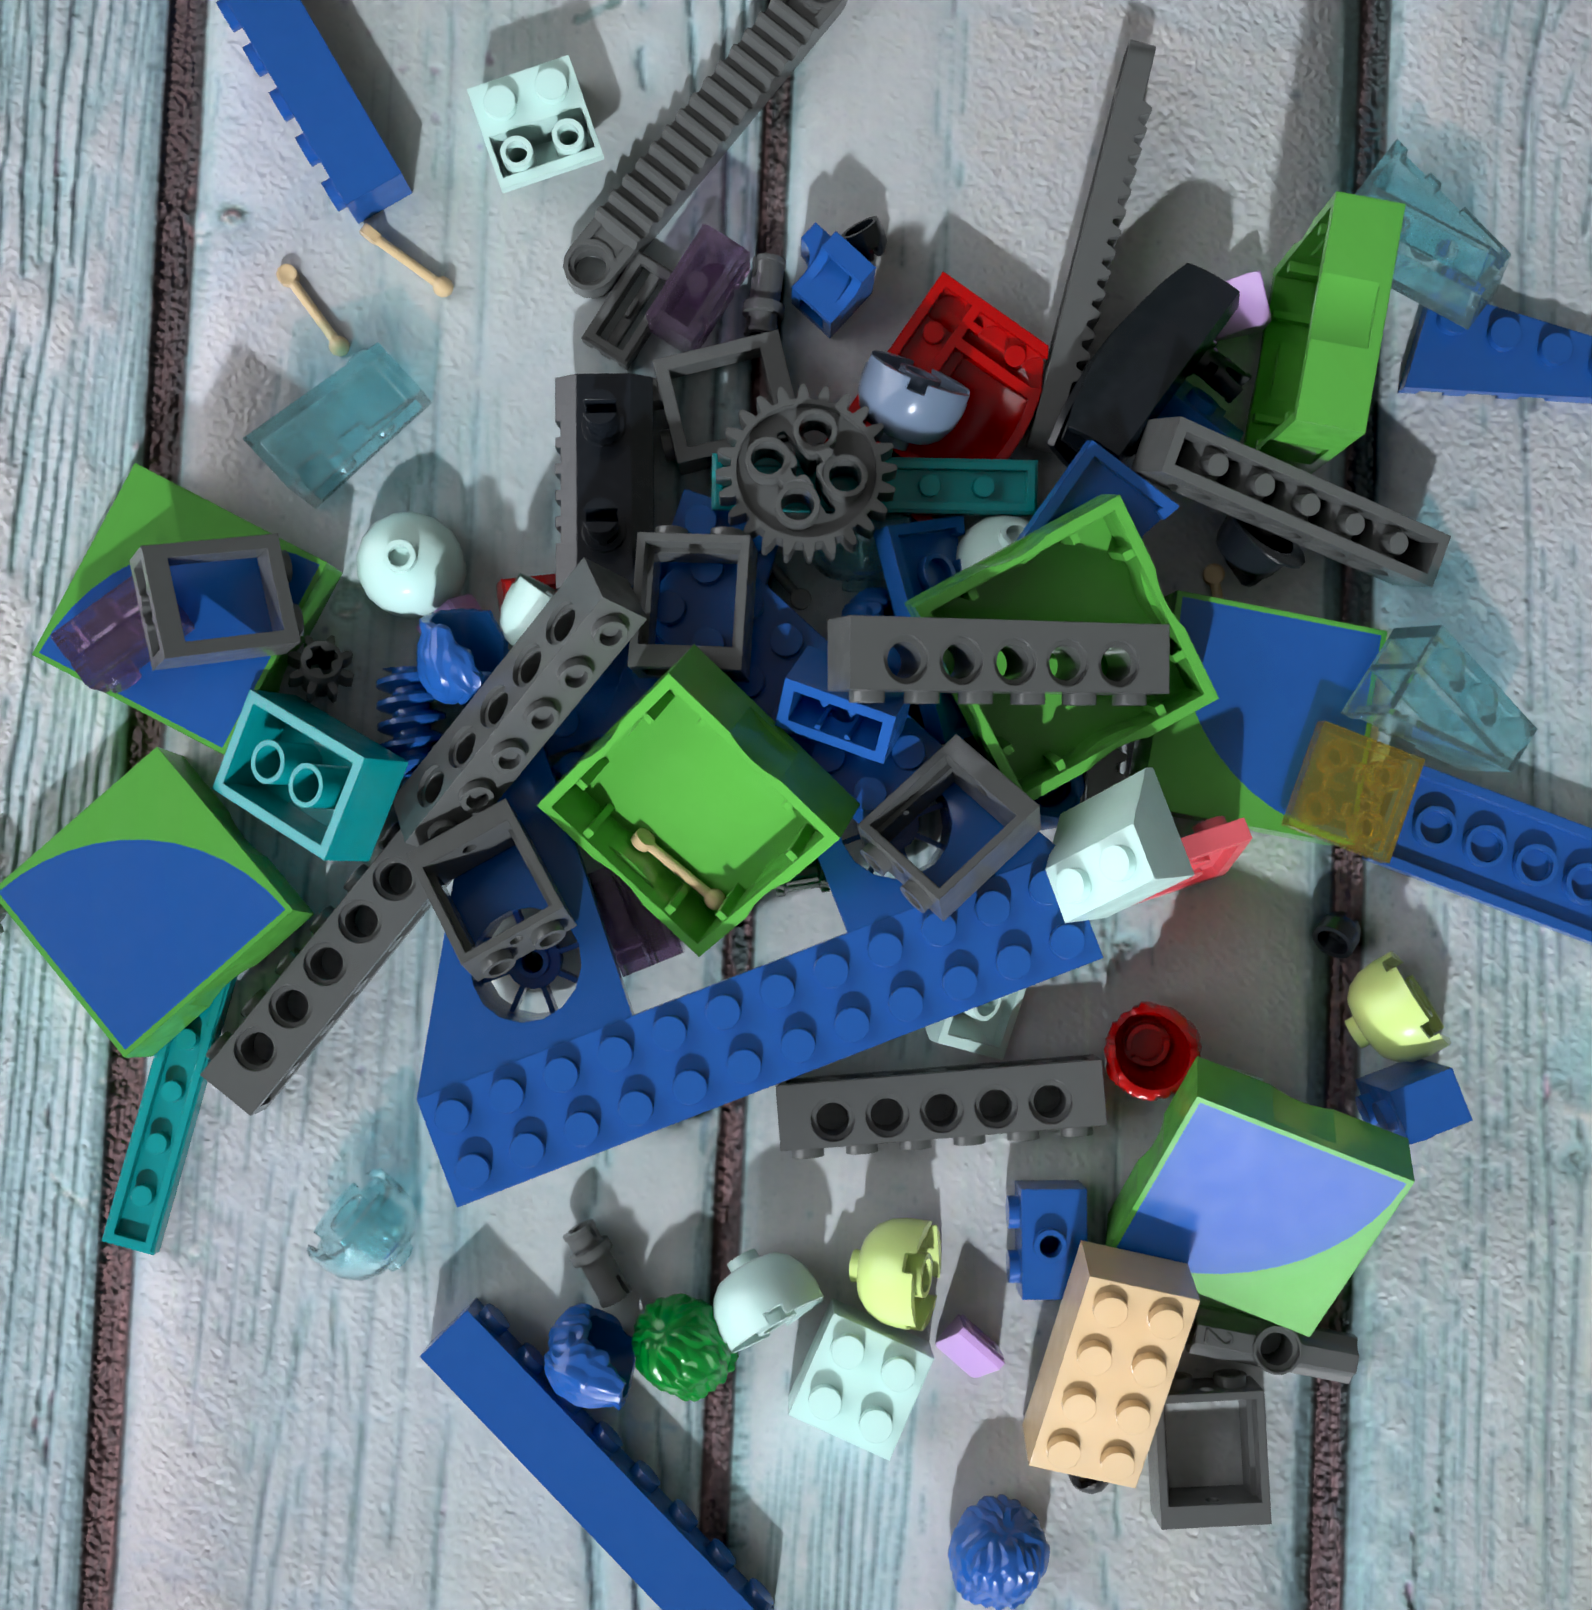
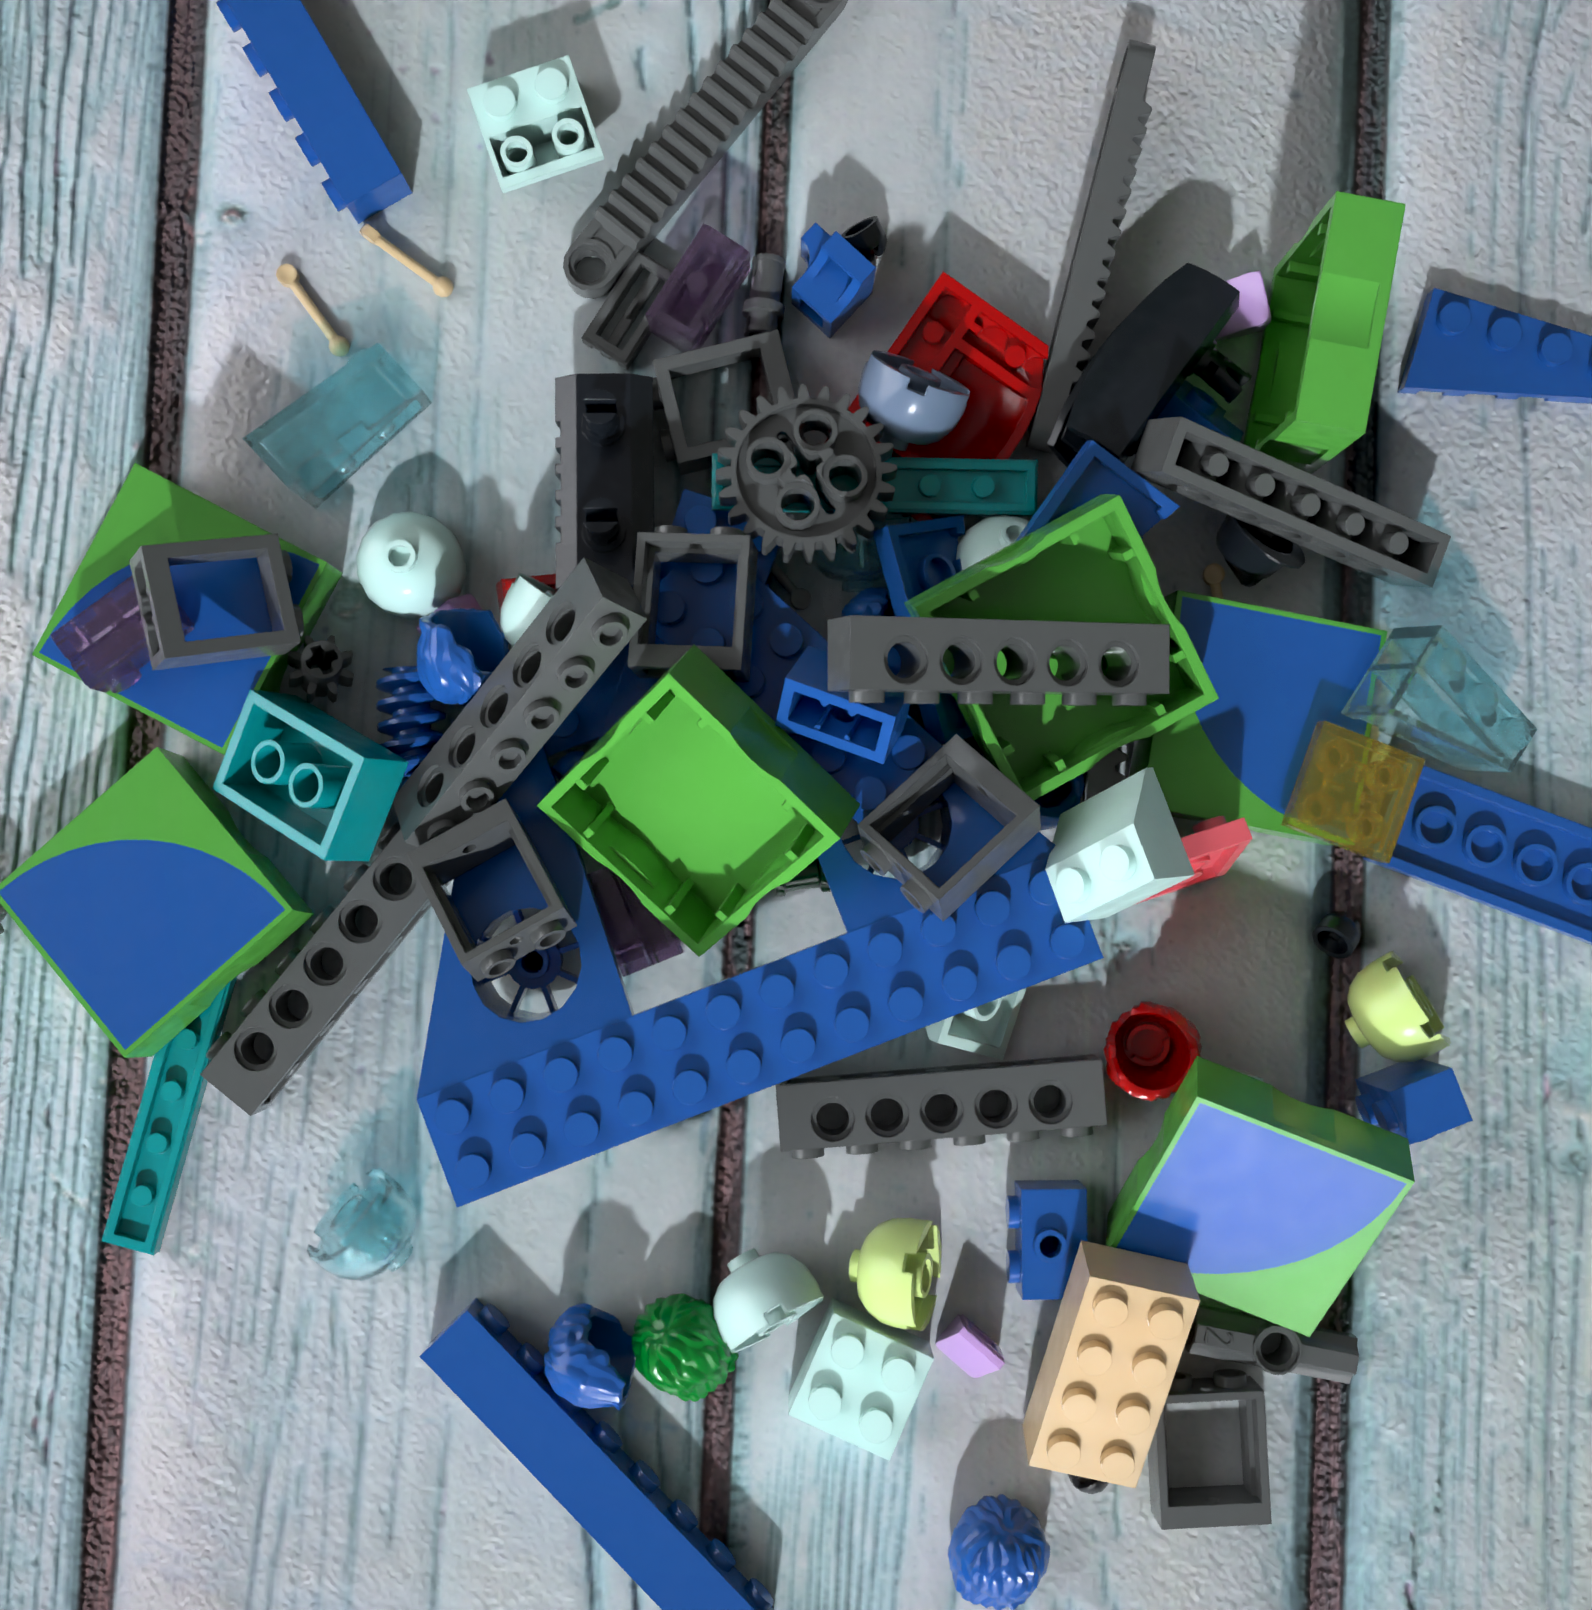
dark grey pin [563,1219,632,1308] -> none
tan hinge [631,828,725,910] -> none
clear light blue wedge [1355,139,1511,330] -> none

